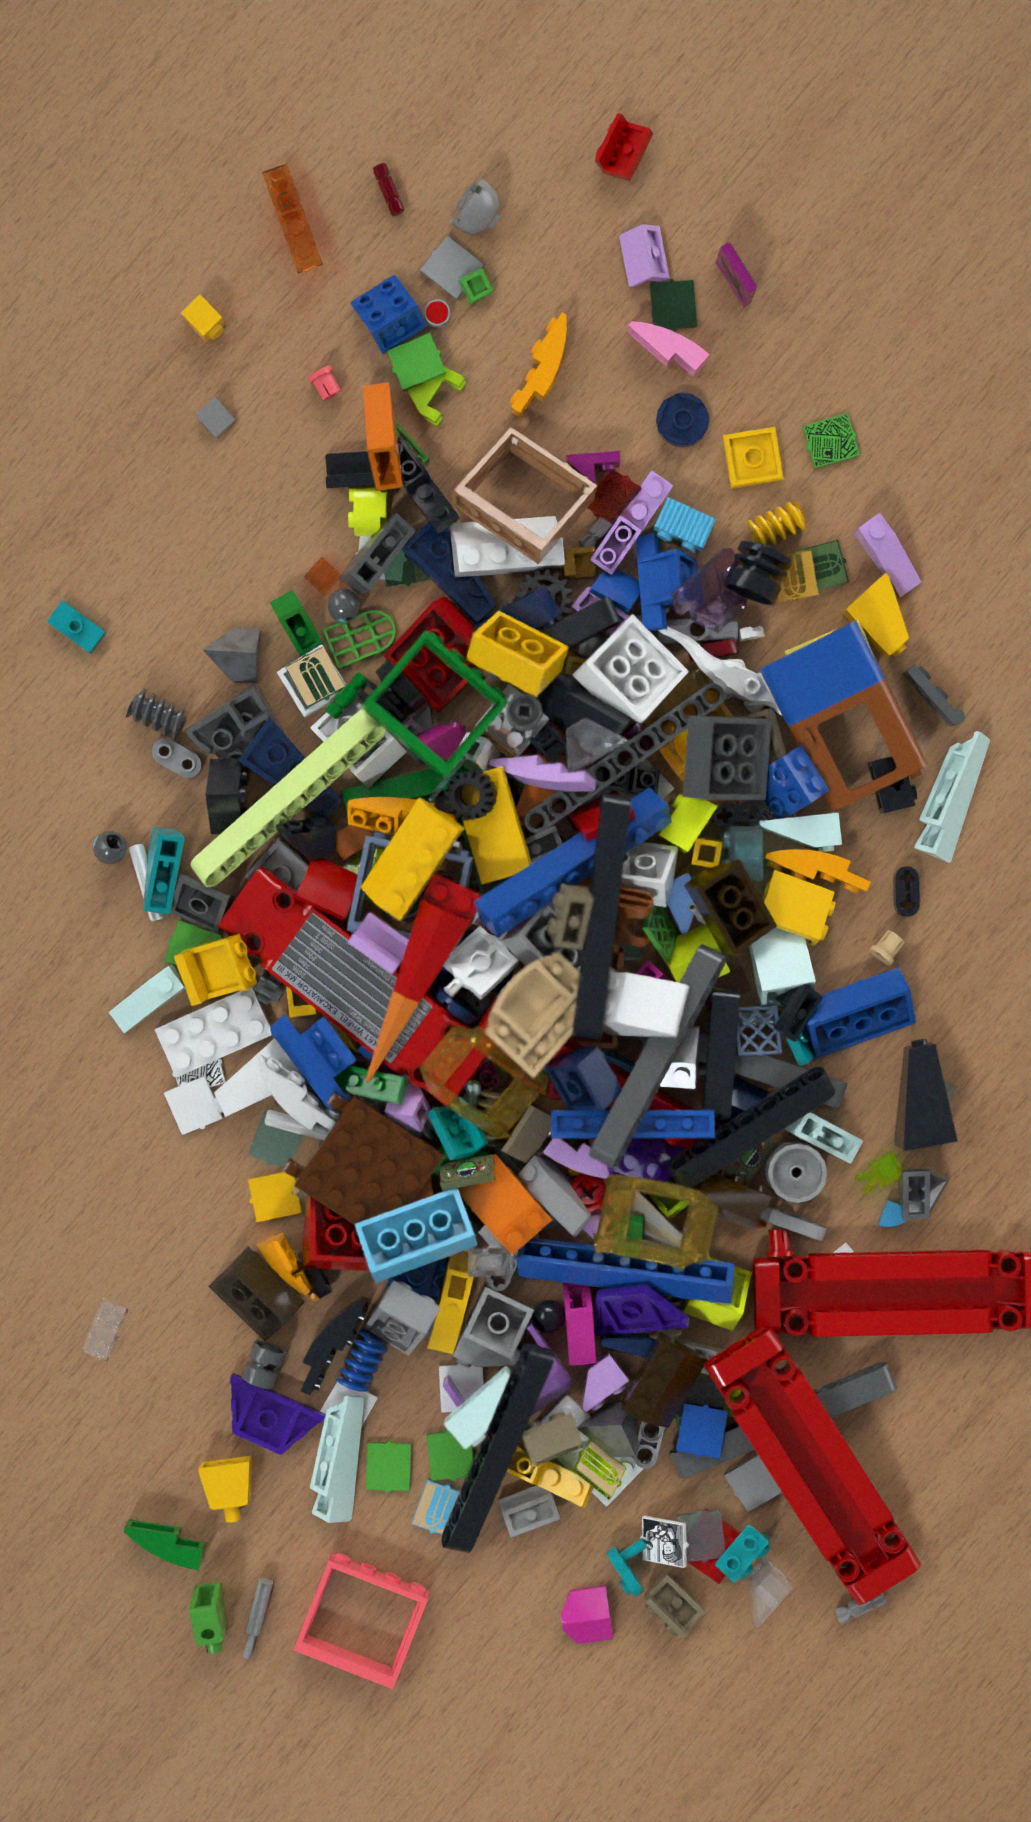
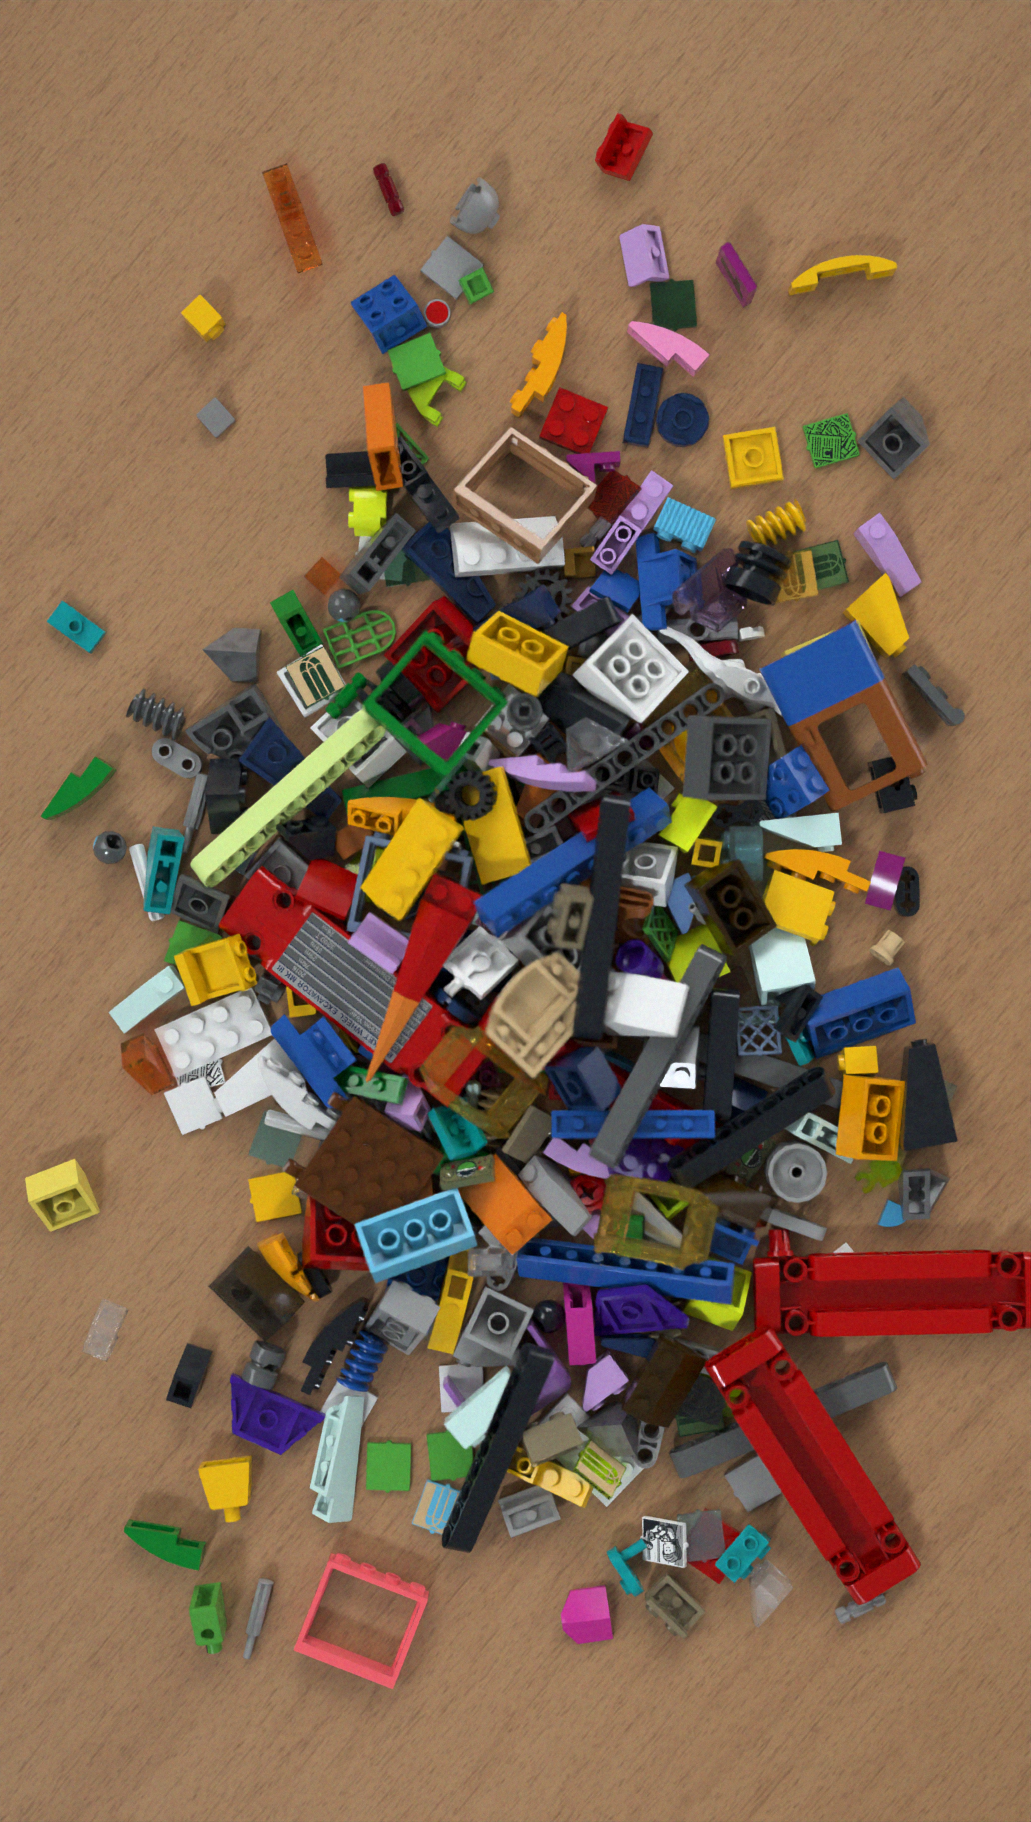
coral bush [308,365,341,401] -> none
blue piece [676,1403,728,1459] -> none
light aqua wedge [914,731,990,863] -> none
none -> light yellow slope [25,1159,100,1232]
none -> green slope [41,757,117,820]
none -> clear orange slope [121,1033,174,1096]
none -> black slope [166,1343,213,1408]
none -> light grey axle [182,774,208,854]
none -> clear light blue tile [235,851,259,875]
none -> red plate [539,387,608,454]
none -> dark purple wheel [616,940,664,979]
none -> dark blue tile [622,363,663,448]
none -> blue bracket [693,1212,760,1265]
none -> yellow slope [788,255,897,295]
none -> light orange brick [835,1075,905,1161]
none -> yellow brick [837,1046,878,1077]
none -> flat silver slope [858,397,930,480]
none -> magenta slope [865,851,905,911]

